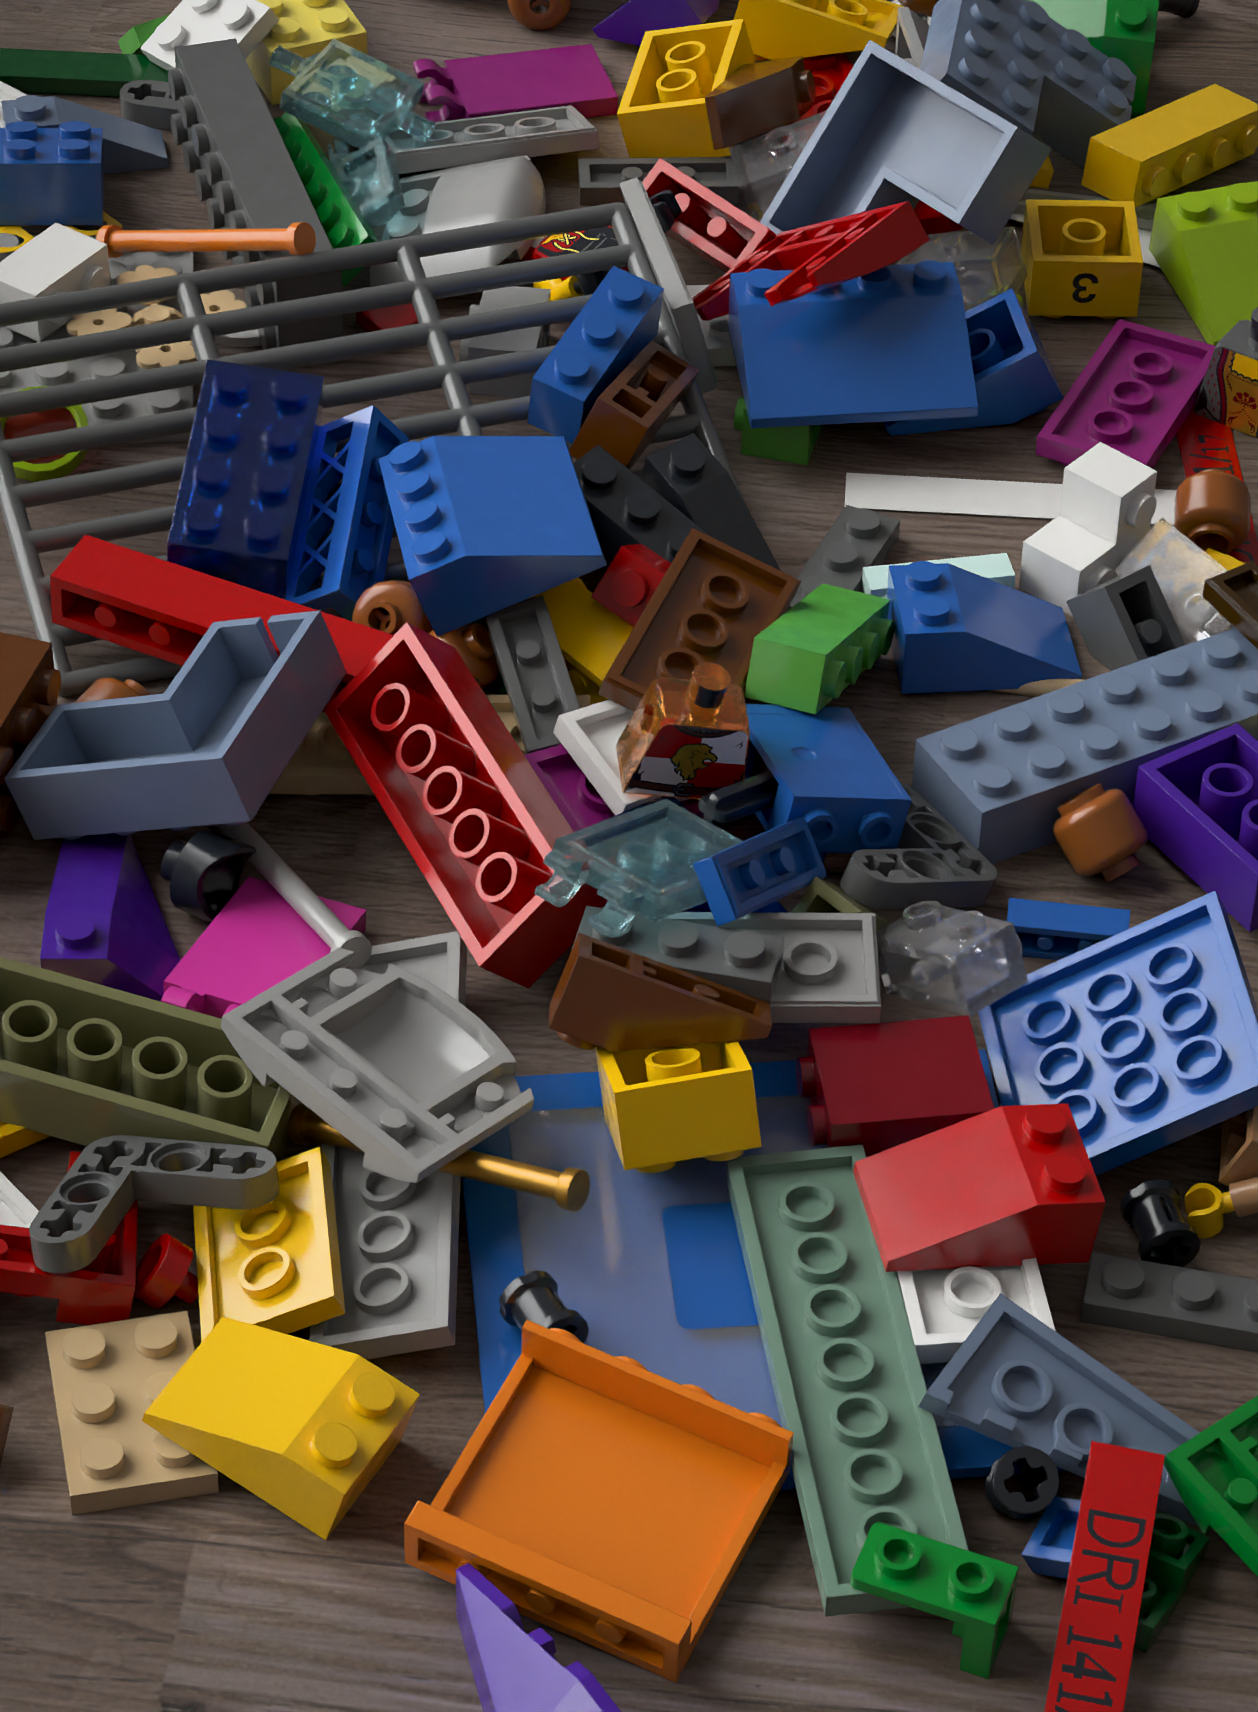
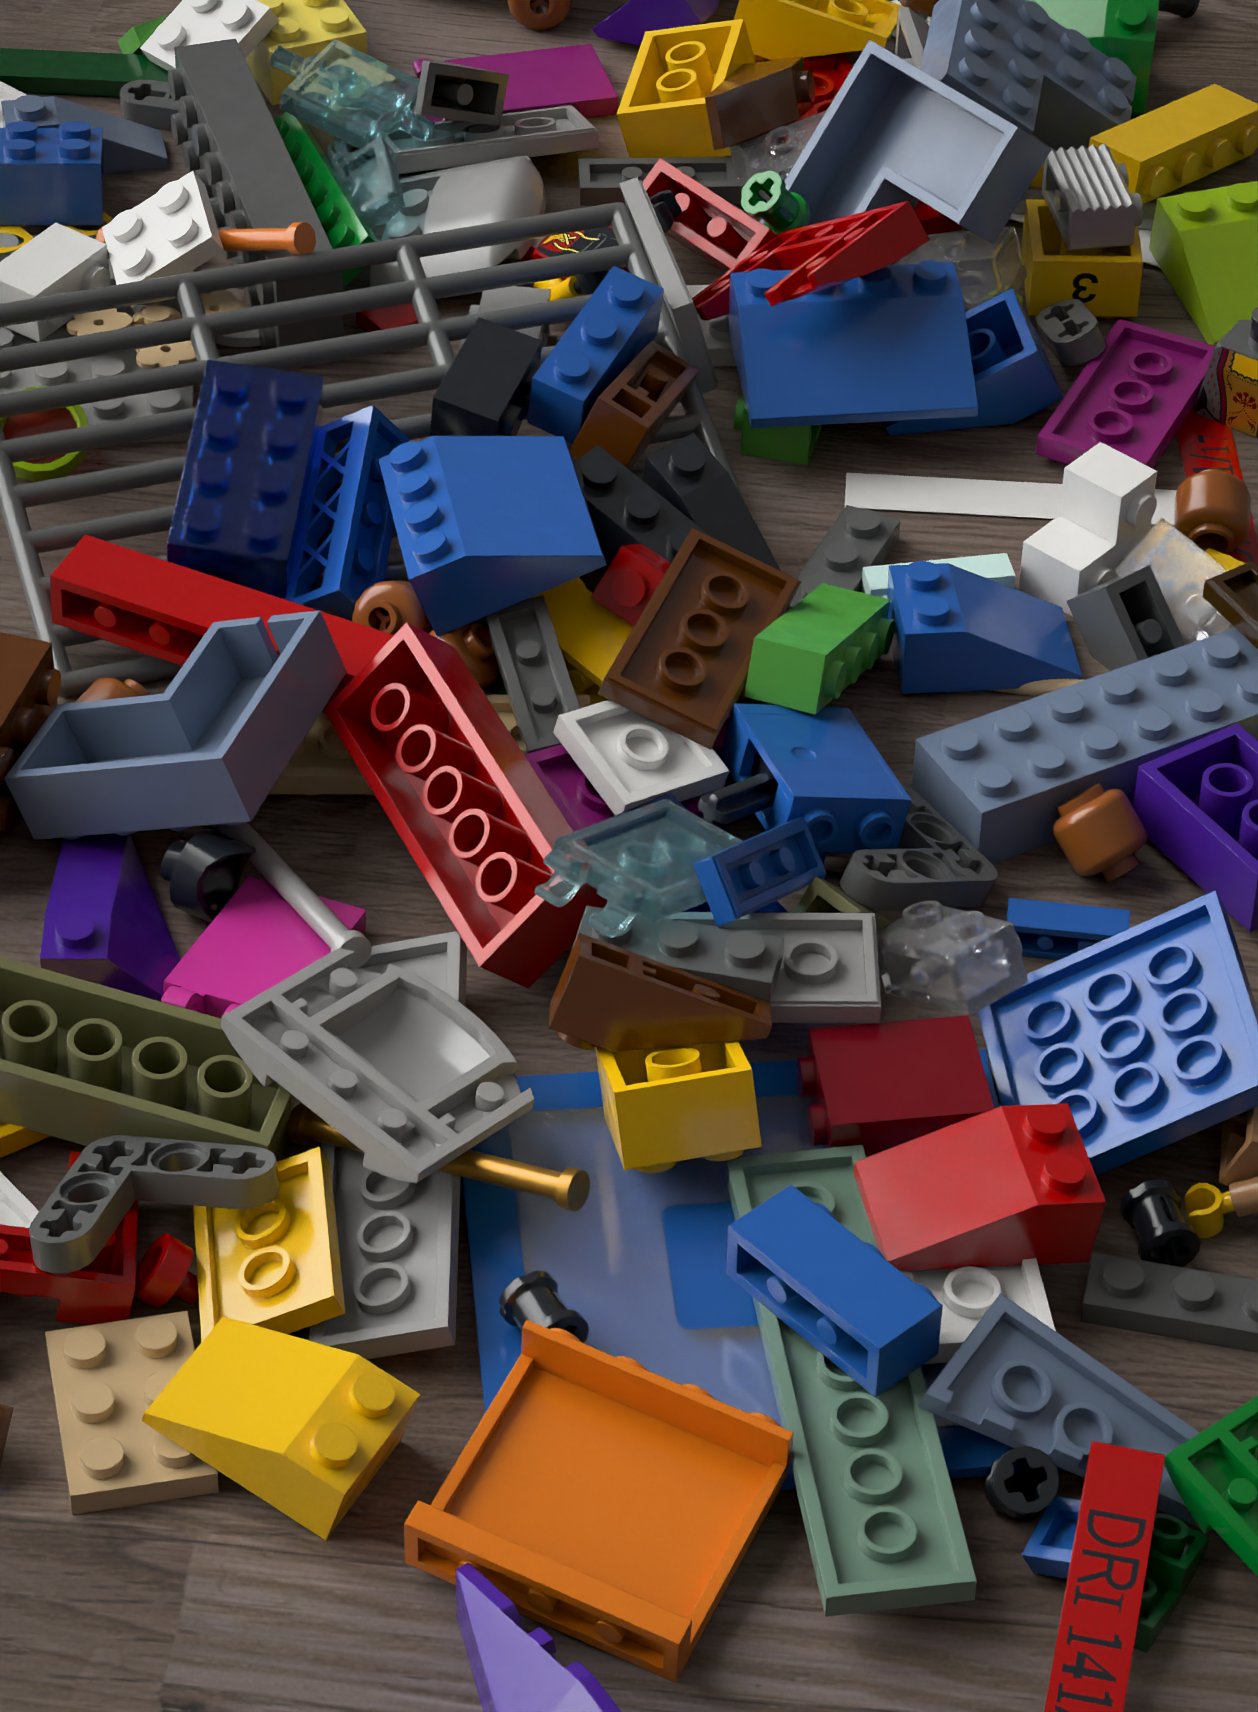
torso [616,662,750,799] -> none
green bracket [851,1522,1019,1679] -> none
none -> white plate [102,171,224,308]
none -> dark grey slope [414,60,509,127]
none -> black brick [430,317,543,436]
none -> blue brick [726,1185,943,1398]
none -> green bush [741,170,810,235]
none -> dark grey beam [1036,299,1106,366]
none -> light grey brick [1042,143,1143,251]

